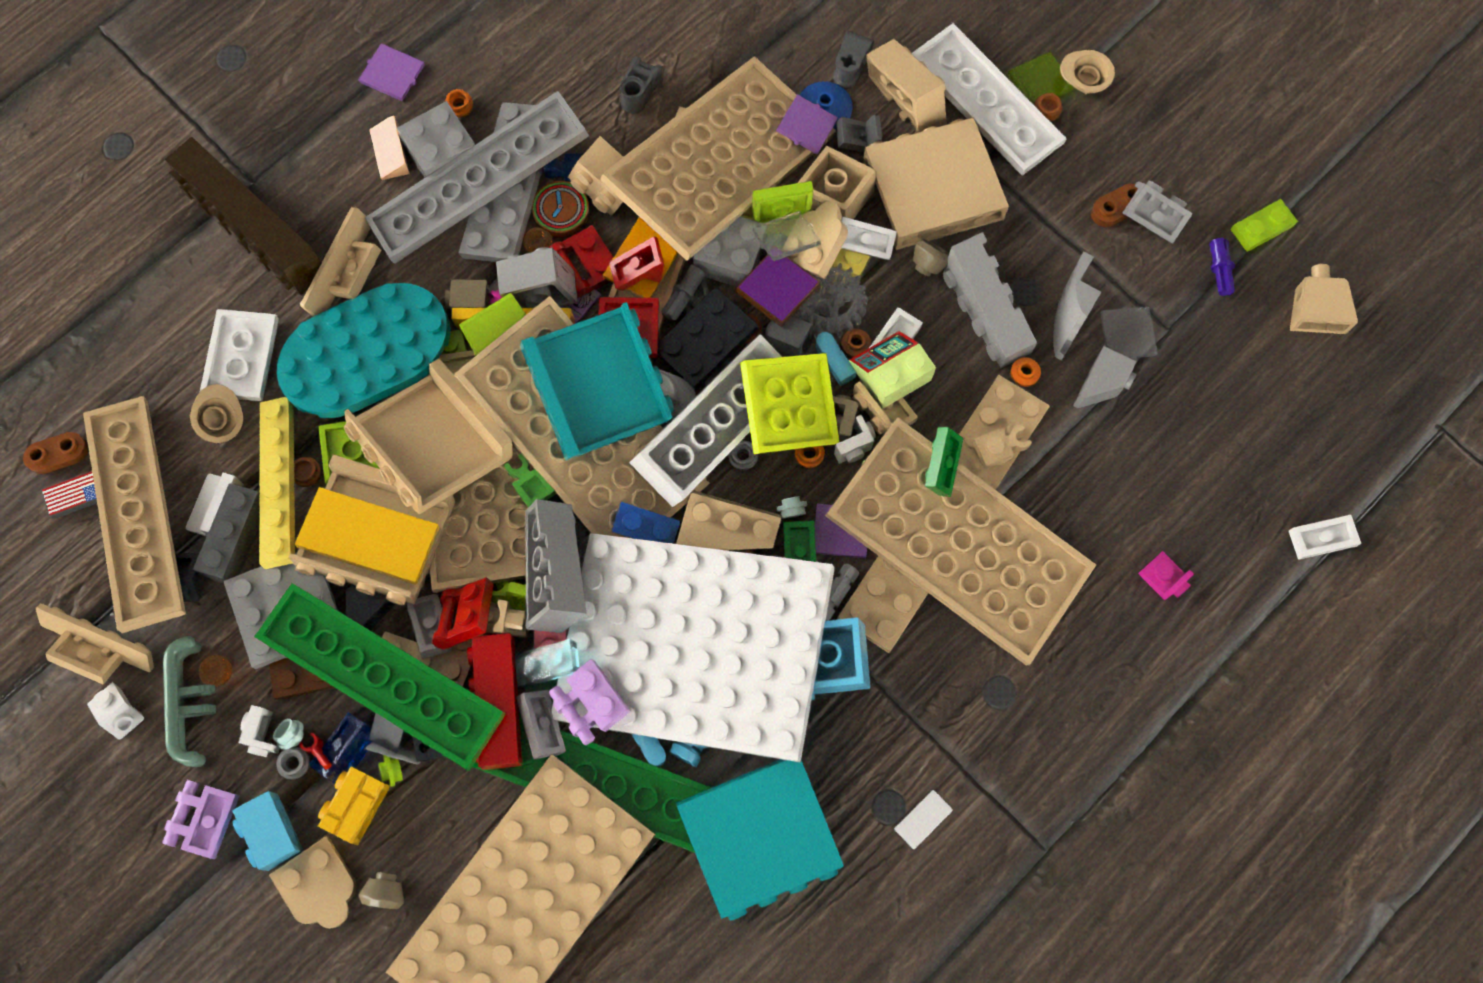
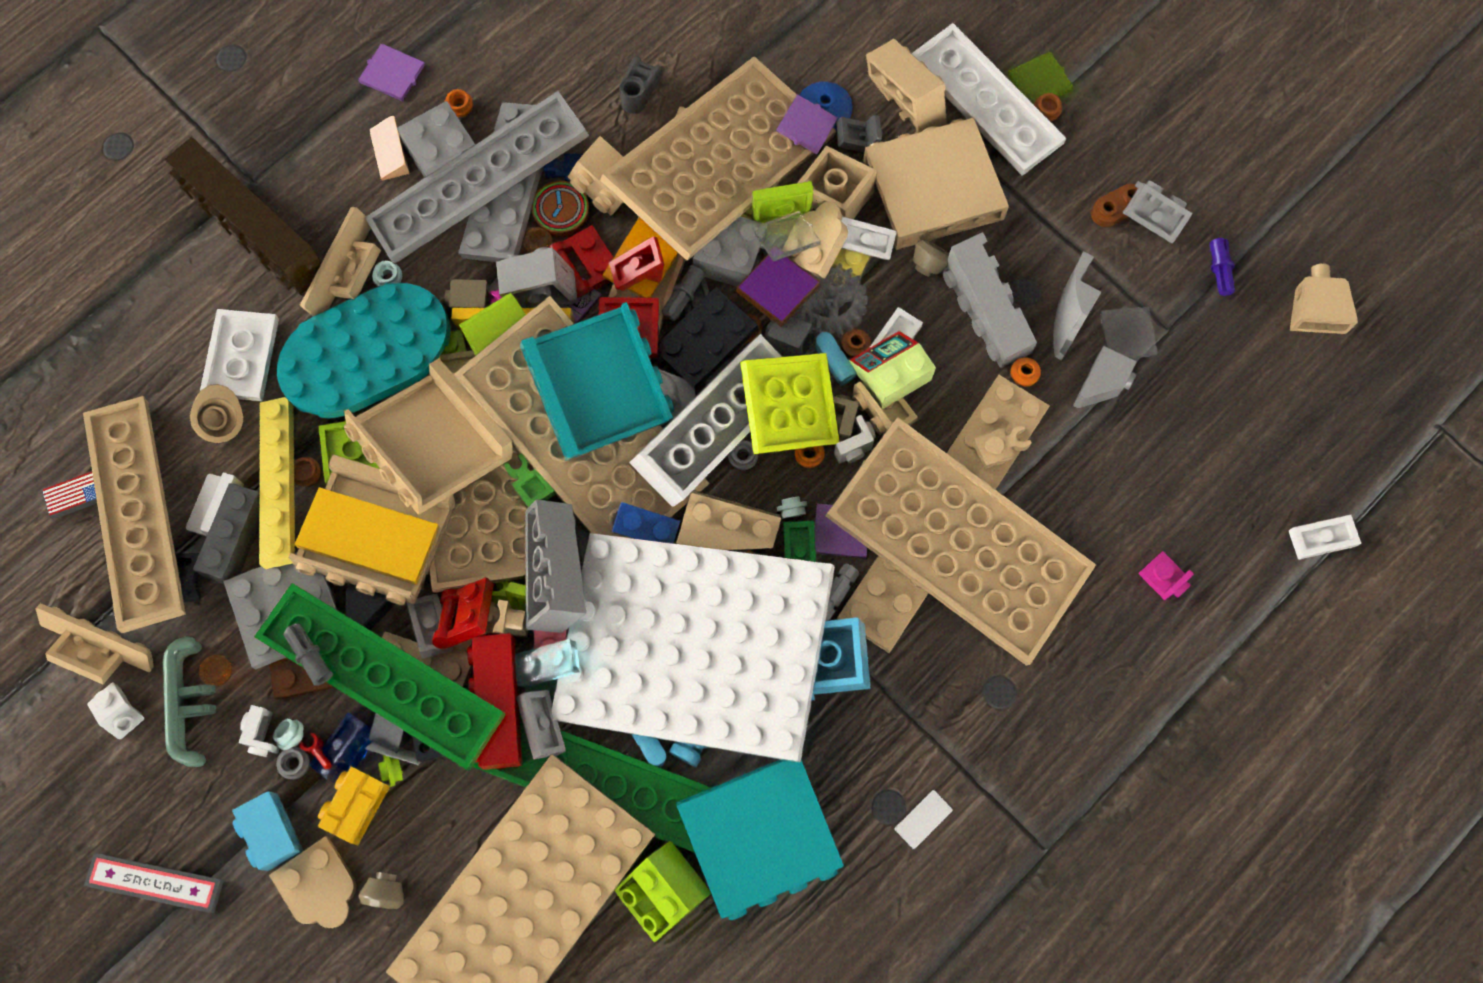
dark orange plate [23,432,89,474] -> none
lavender plate [162,780,239,859] -> none
lavender plate [549,659,631,745] -> none
dark grey piece [833,31,874,88] -> none
green plate [925,427,964,497] -> none
tan piece [1060,50,1115,94] -> none
lime plate [1231,199,1298,252] -> none
none -> tile [84,853,224,913]
none -> dark grey axle [284,623,333,686]
none -> light aqua plate [372,261,402,287]
none -> lime slope [614,841,711,943]

